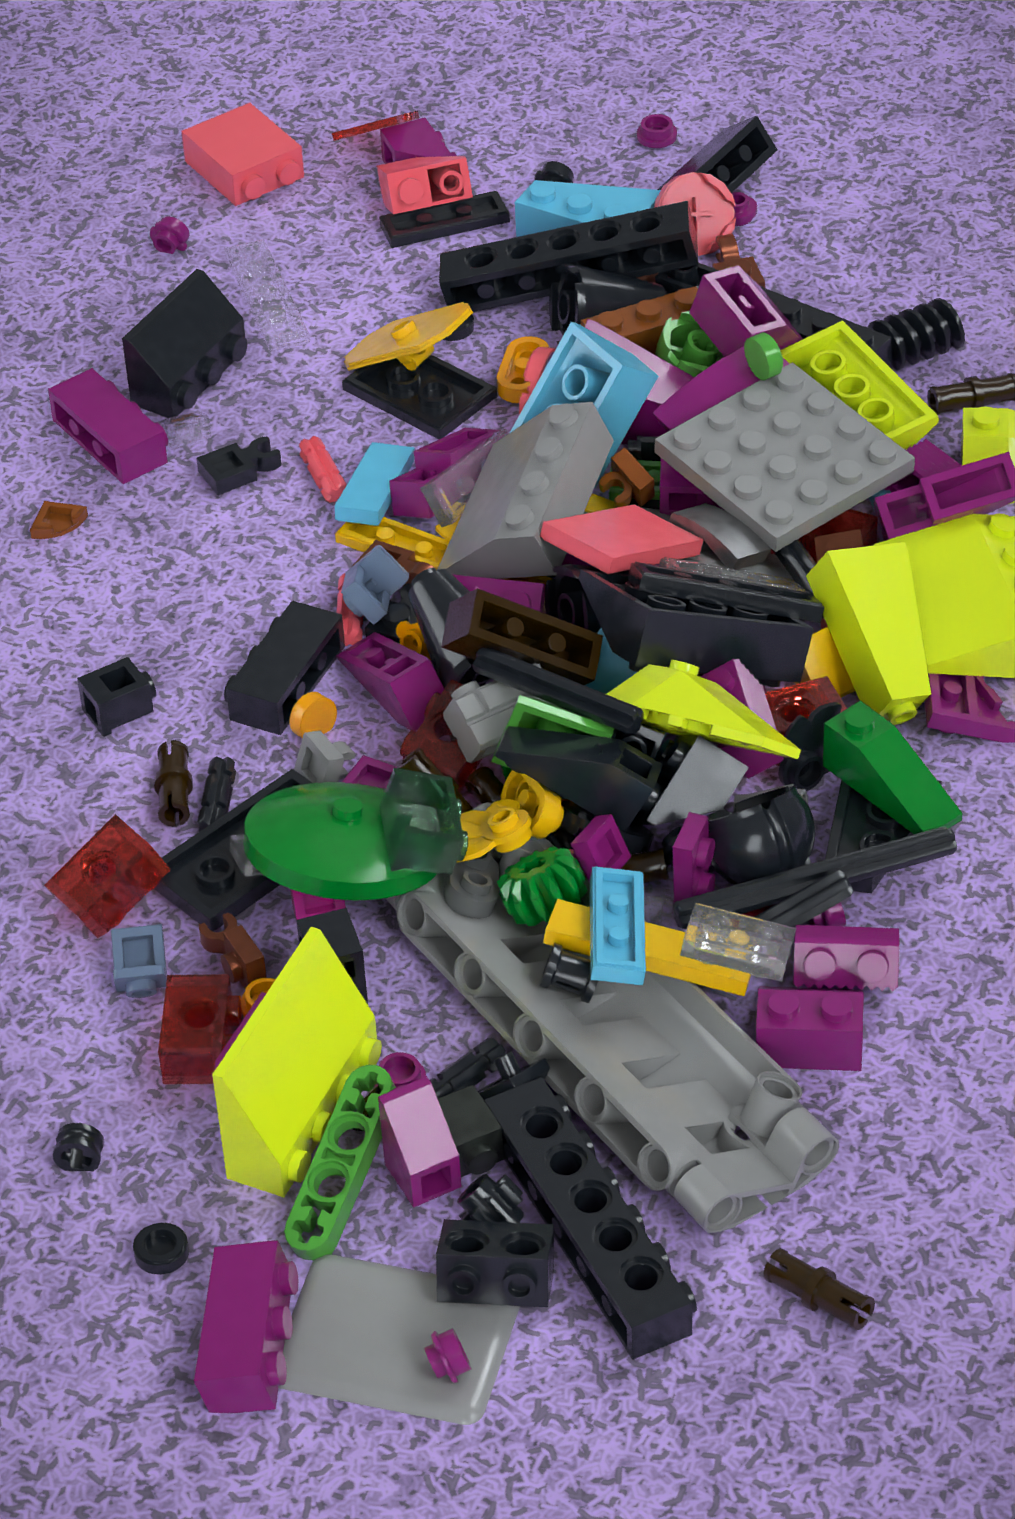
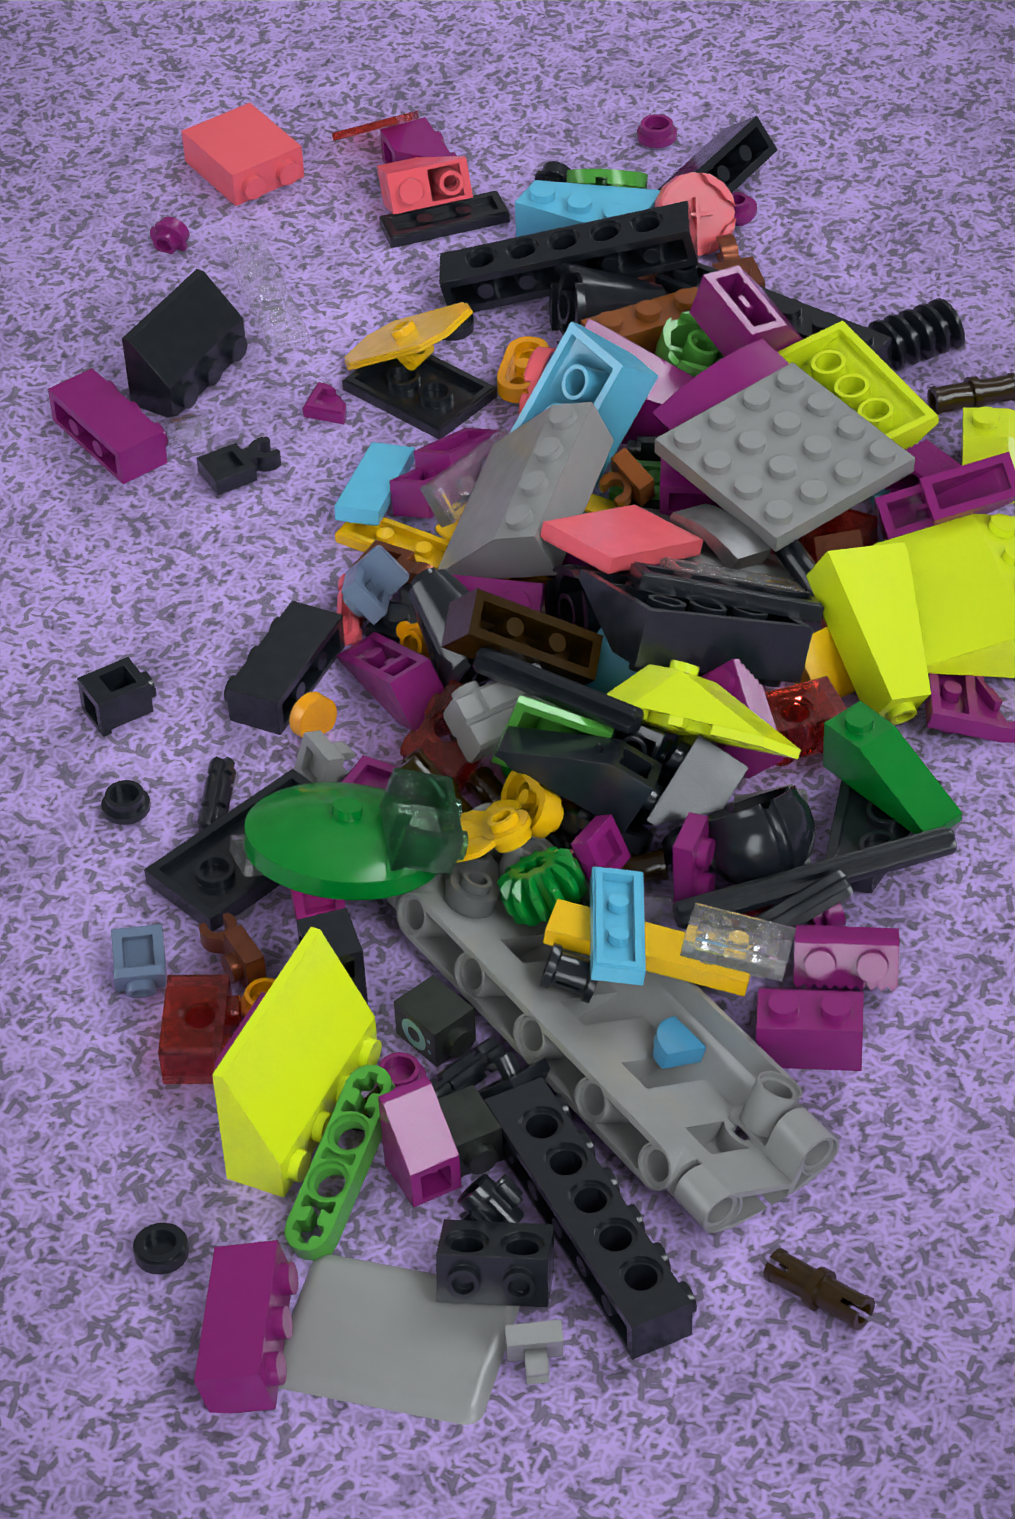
dark orange tile [30,501,88,539] -> none
clear red brick [44,814,171,938] -> none
black bush [52,1123,104,1172] -> none
dark brown pin [154,740,193,827] -> none
coral axle [299,436,347,503] -> none
magenta plate [424,1328,472,1383] -> none
bright green tile [744,332,783,381] -> none
black plate [778,702,842,791] -> none
none -> black plate [101,780,151,825]
none -> magenta tile [302,382,347,425]
none -> pearl dark grey brick [394,975,476,1067]
none -> light grey tile [505,1319,564,1385]
none -> bright green tile [566,169,648,189]
none -> dark azure tile [652,1016,707,1069]

